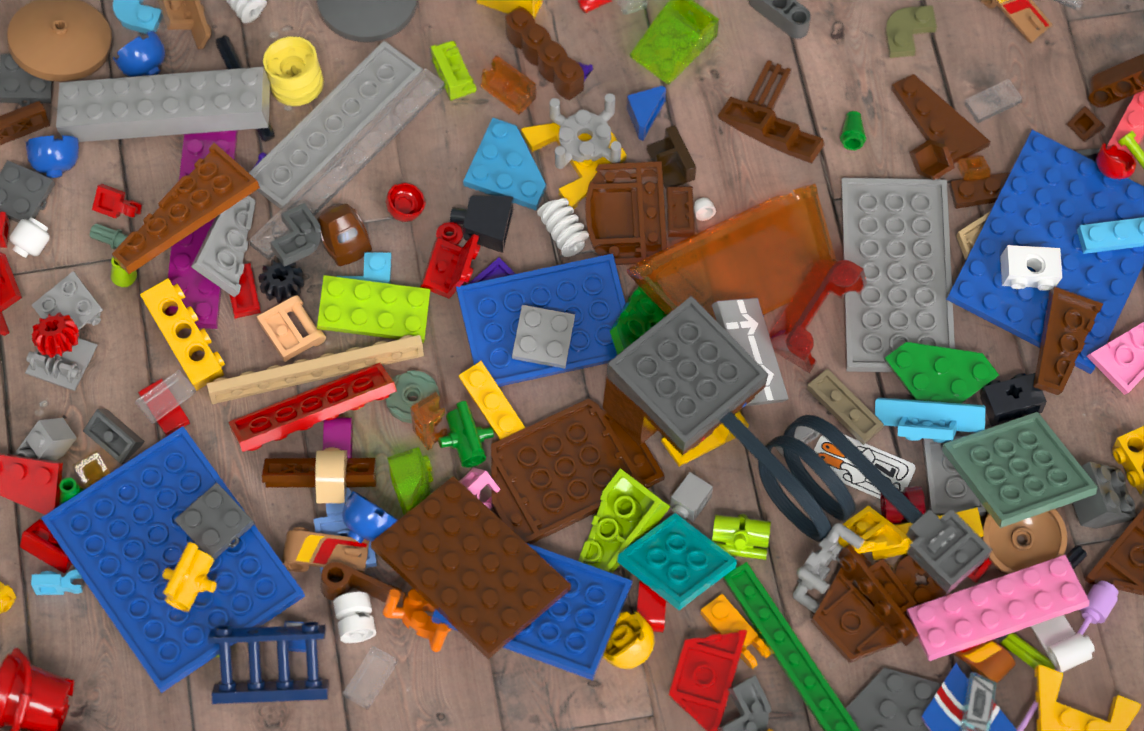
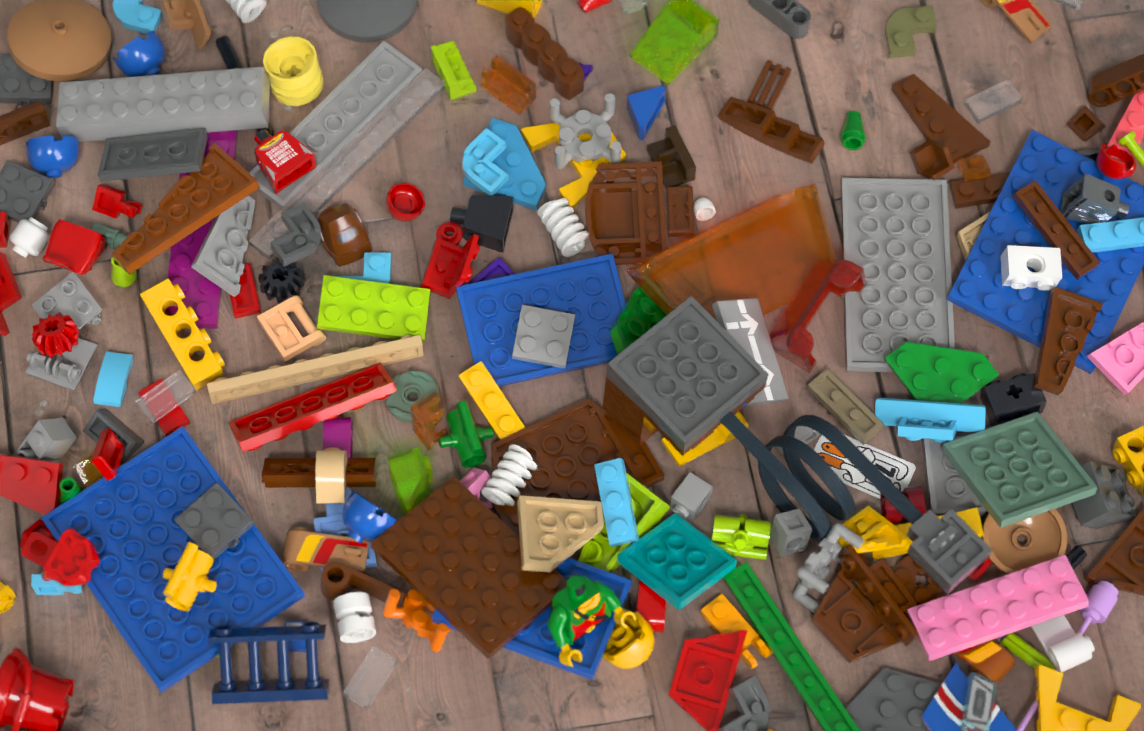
none -> red piece [21,528,100,587]
none -> red piece [42,219,105,275]
none -> red tile [91,428,125,481]
none -> medium azure slope [93,352,133,407]
none -> dark grey tile [98,128,208,182]
none -> red torso [254,129,316,194]
none -> medium azure plate [463,128,509,196]
none -> white piece [481,444,537,506]
none -> tan plate [517,495,604,572]
none -> green torso [547,576,636,667]
none -> medium azure plate [594,458,639,547]
none -> light grey brick [769,509,812,557]
none -> reddish brown plate [1013,180,1100,280]
none -> dark grey torso [1060,174,1129,224]

